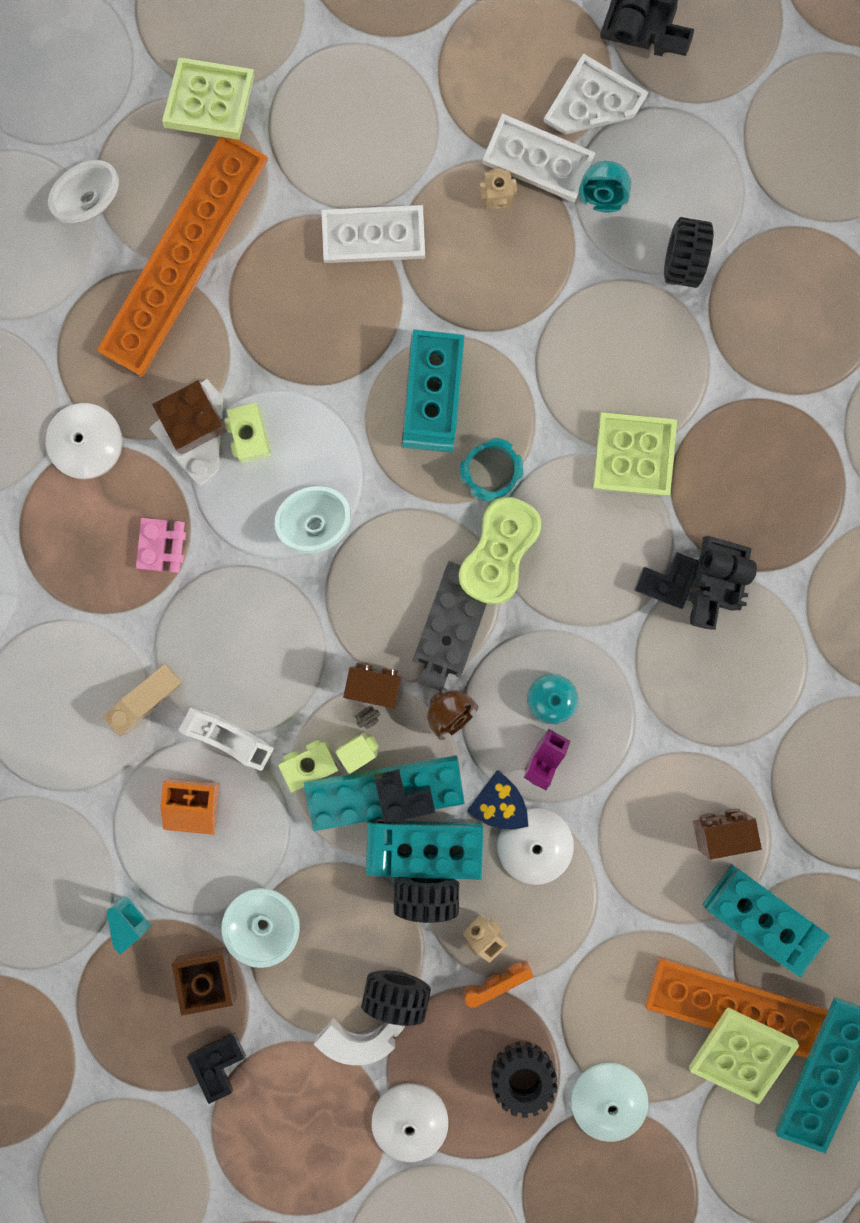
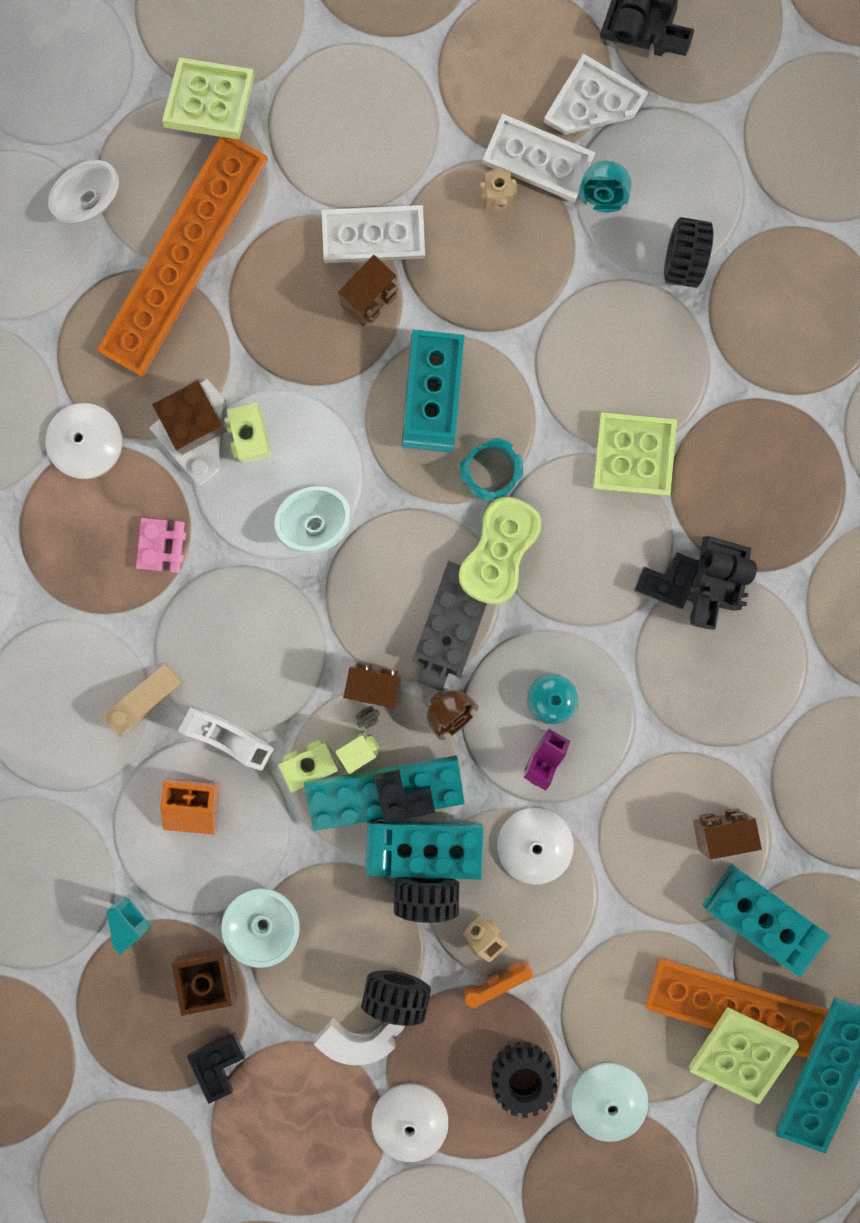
dark blue sticker [467,770,529,829] -> none
none -> reddish brown brick [338,254,398,327]

